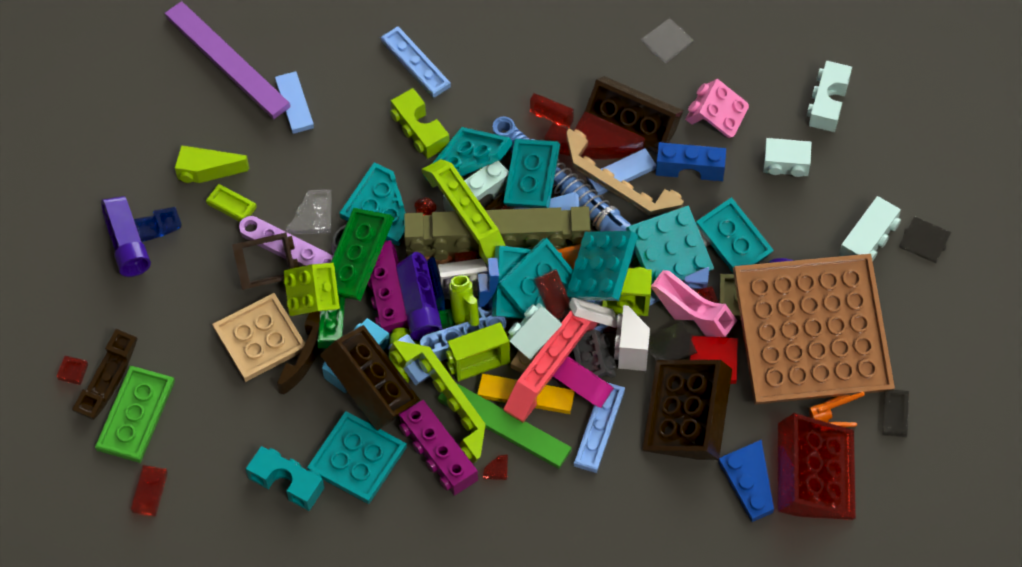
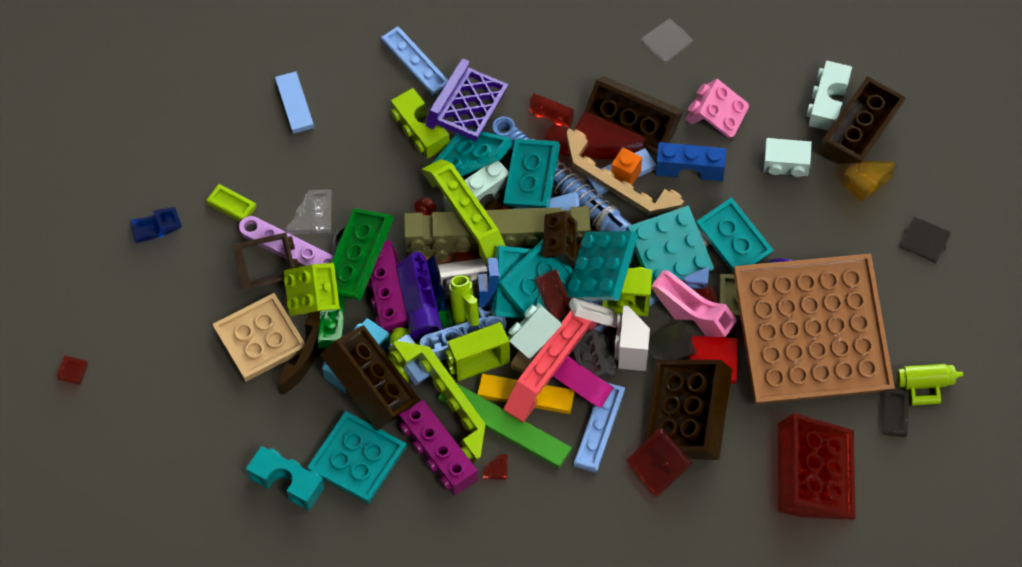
dark brown slope [72,329,137,420] -> none
bright green tile [95,365,175,463] -> none
dark purple beam [101,196,151,277] -> none
clear red plate [131,465,168,516] -> none
medium lavender tile [165,1,291,120] -> none
lime slope [175,145,249,183] -> none
teal plate [339,162,406,246] -> none
blue wing [718,440,774,522] -> none
orange plant [809,392,865,429] -> none
light aqua brick [839,196,901,261] -> none
none -> fence [426,59,509,141]
none -> dark brown bracket [543,211,578,266]
none -> orange brick [611,148,642,185]
none -> clear red tile [626,428,693,496]
none -> dark brown slope [819,76,906,164]
none -> clear yellow slope [843,161,897,202]
none -> lime piece [897,364,963,406]

